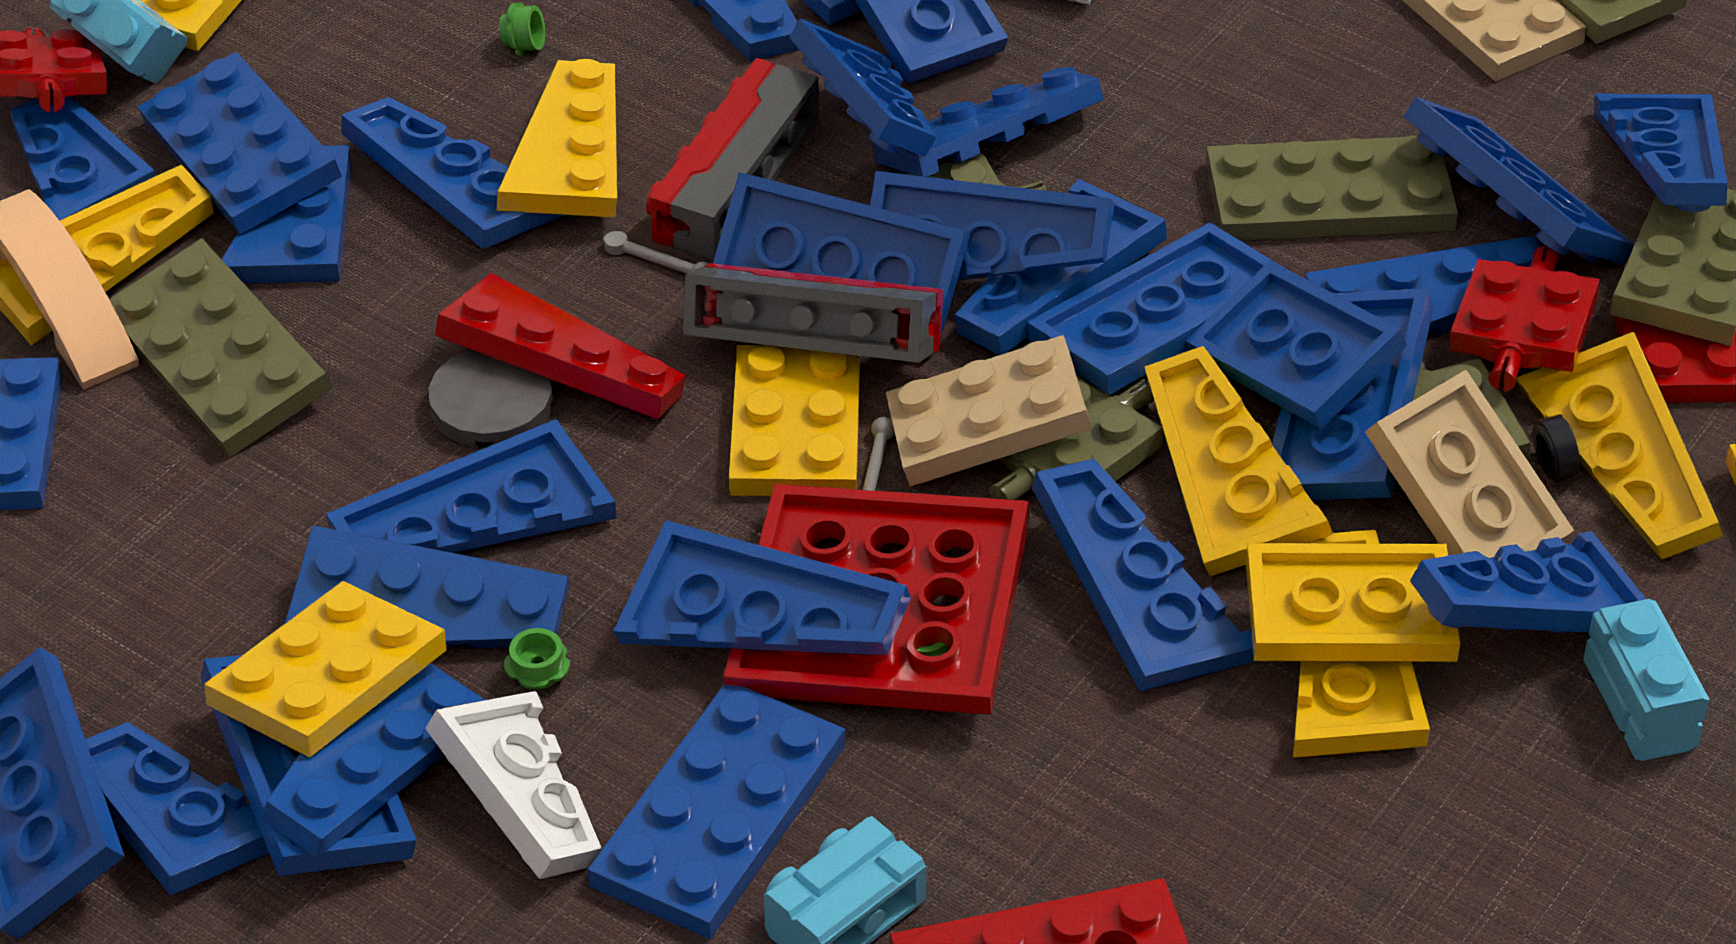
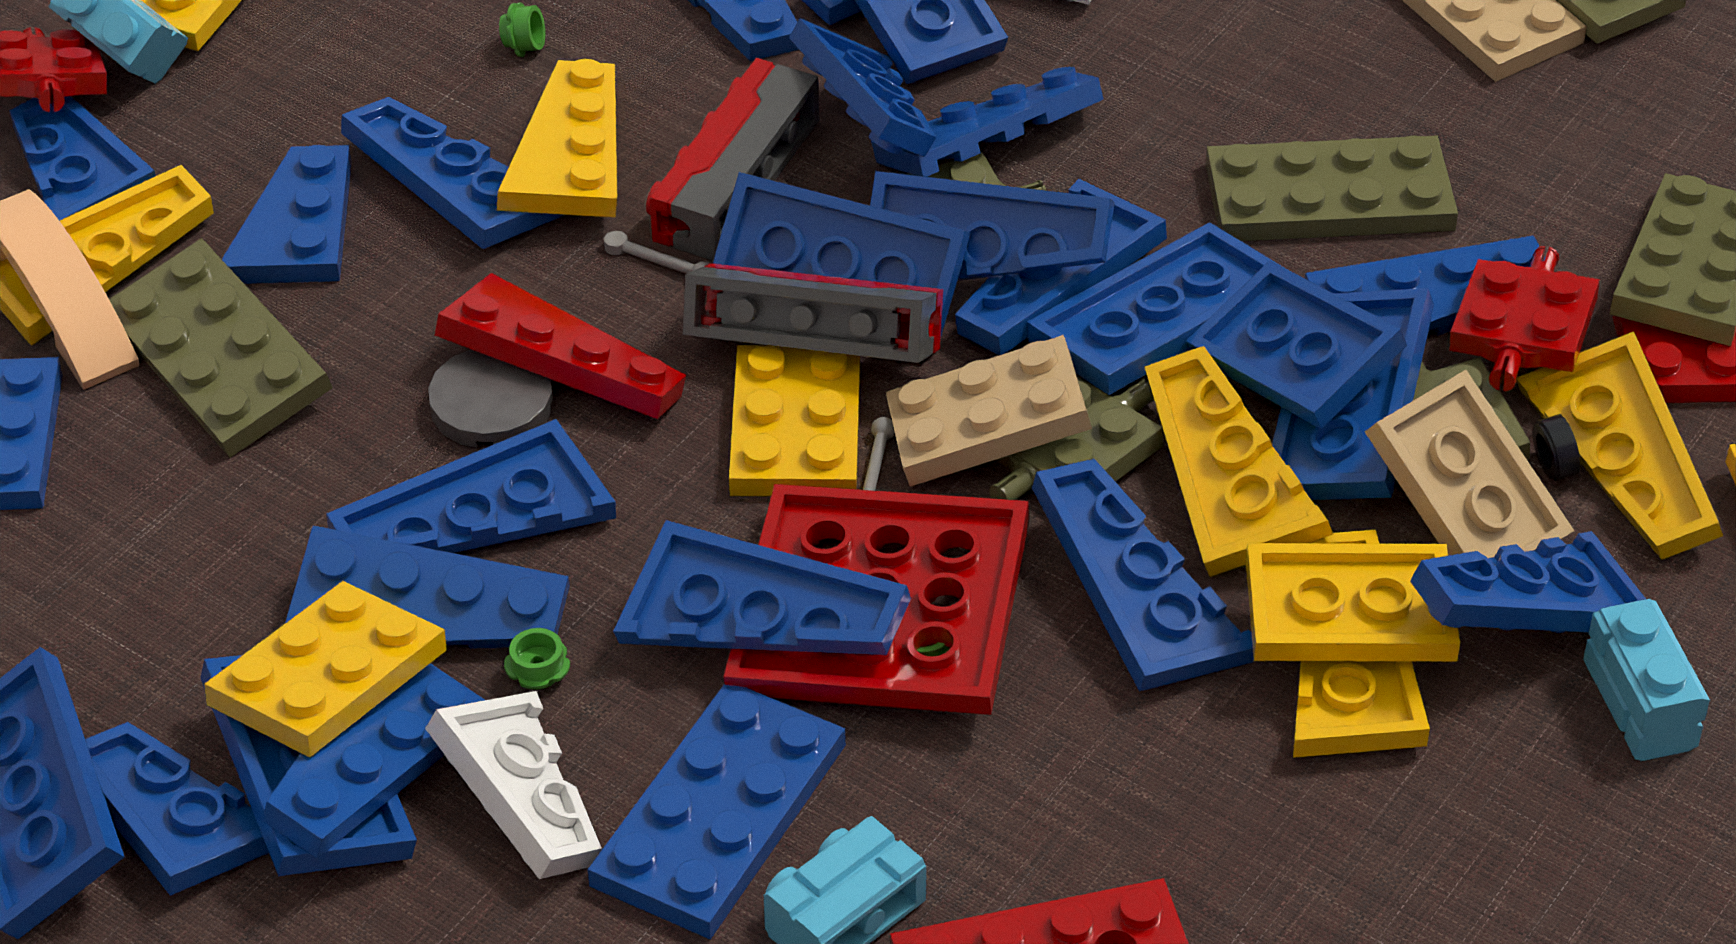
blue plate [137,52,342,235] -> none
blue plate [1403,97,1635,265] -> none
blue wing [1594,93,1728,212] -> none

